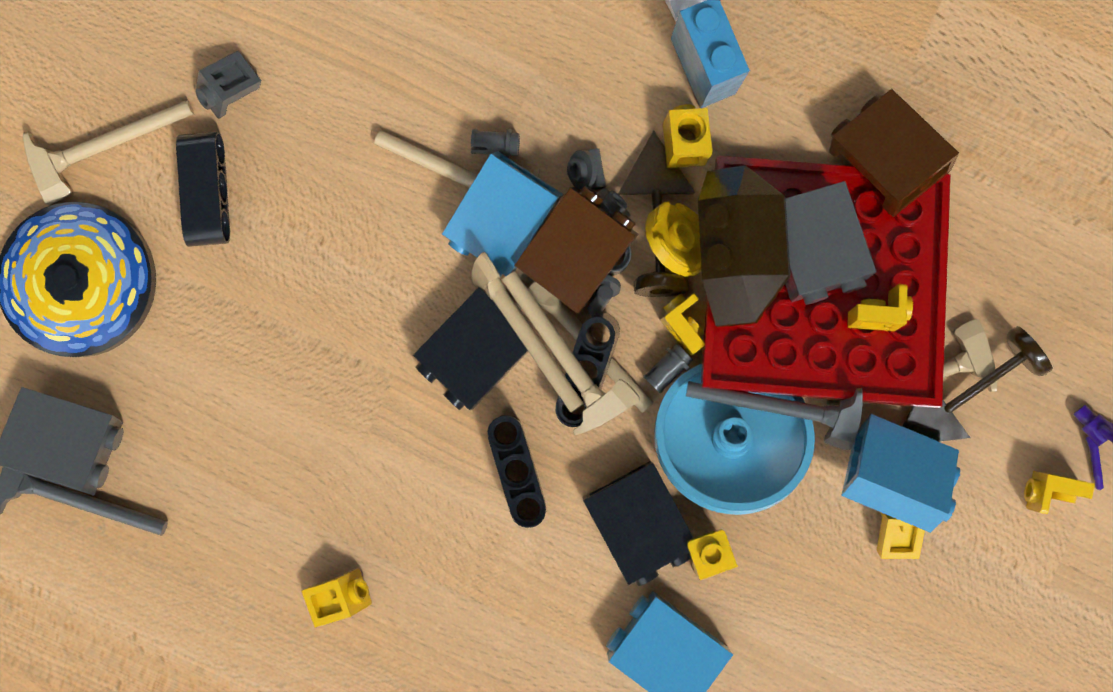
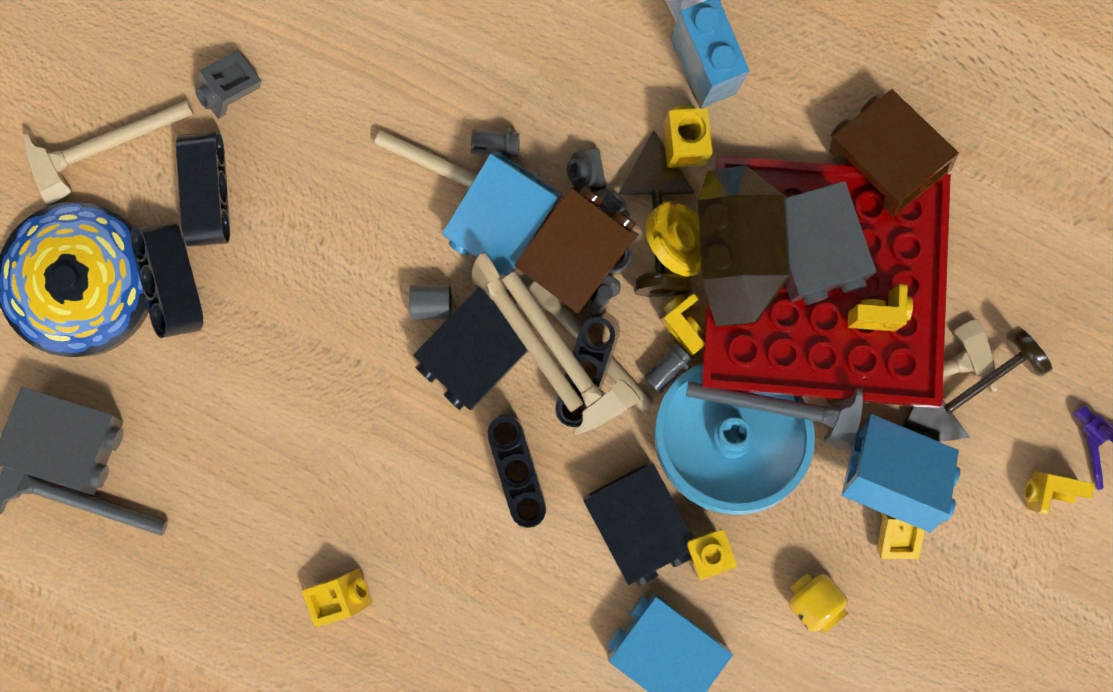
none -> black beam [131,222,203,338]
none -> dark grey beam [409,284,452,320]
none -> yellow head [789,573,849,634]

